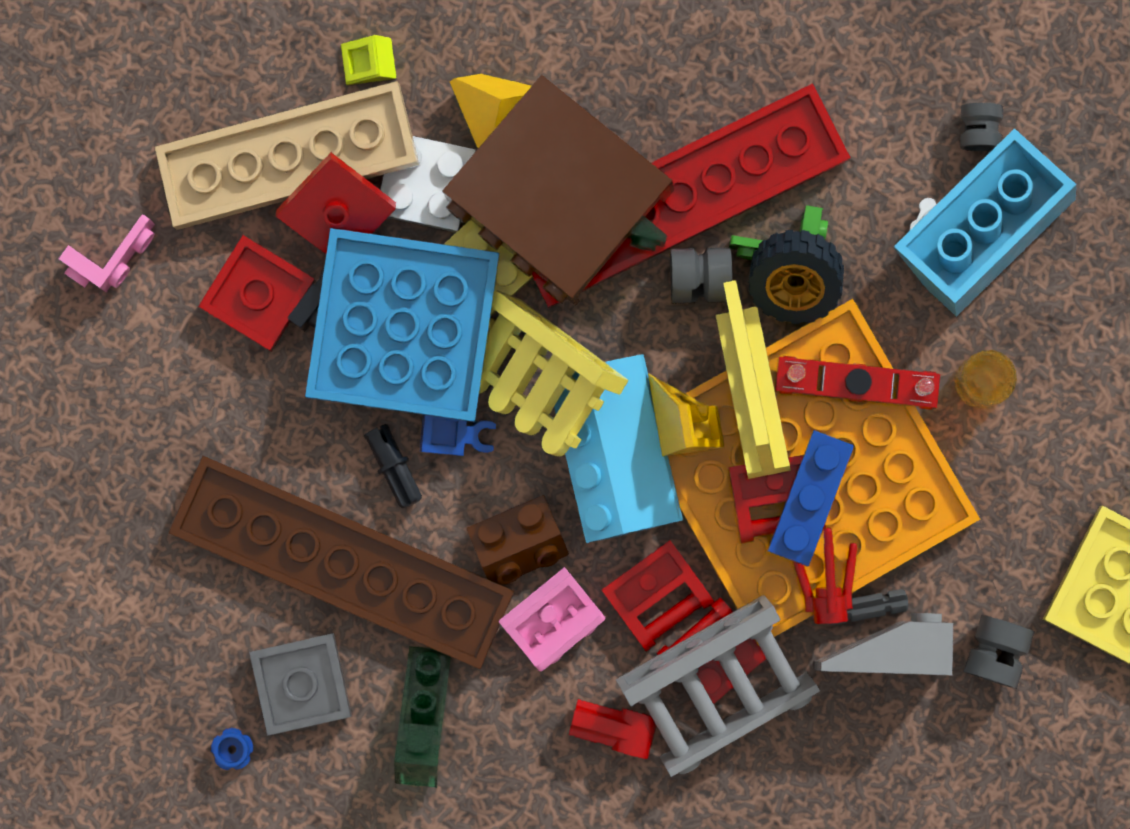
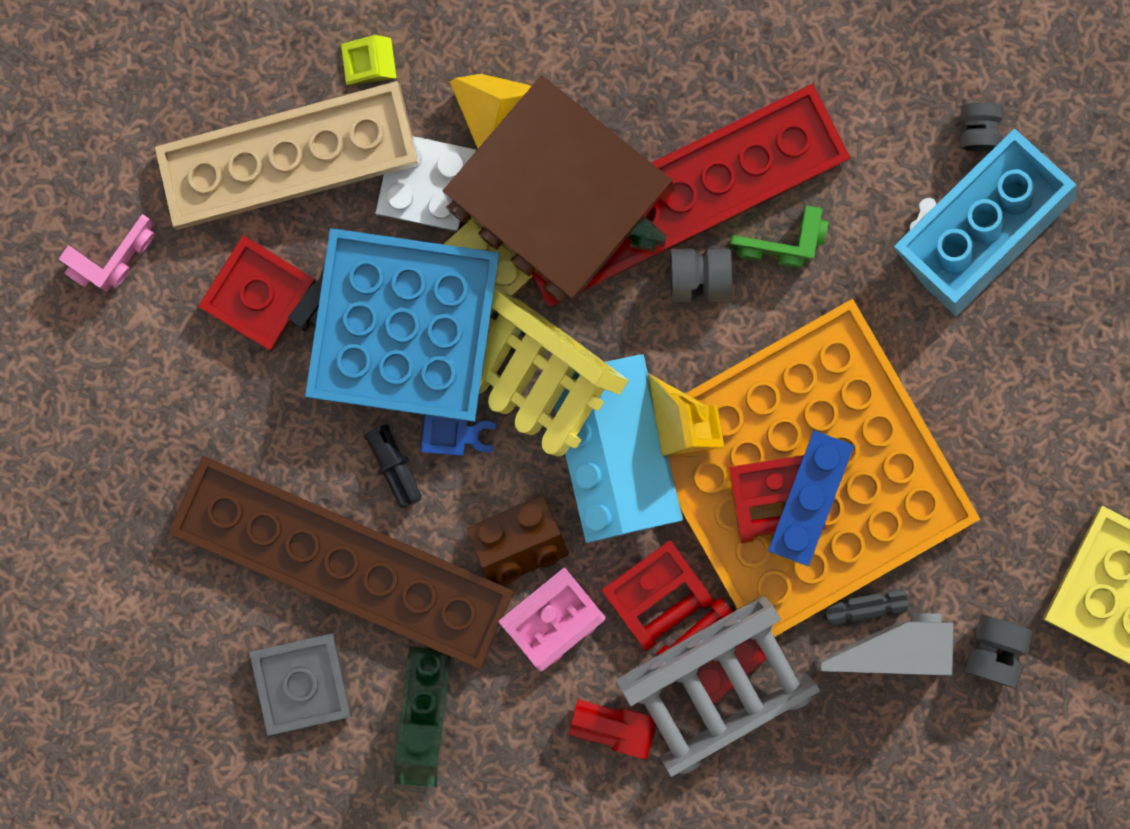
blue plate [211,728,253,770] -> none
red plate [276,152,396,254] -> none
light yellow fence [716,280,791,479] -> none
black wheel [748,230,844,324] -> none
red piece [775,356,940,410] -> none
red plant [793,528,857,624] -> none
clear yellow wheel [954,350,1017,409] -> none

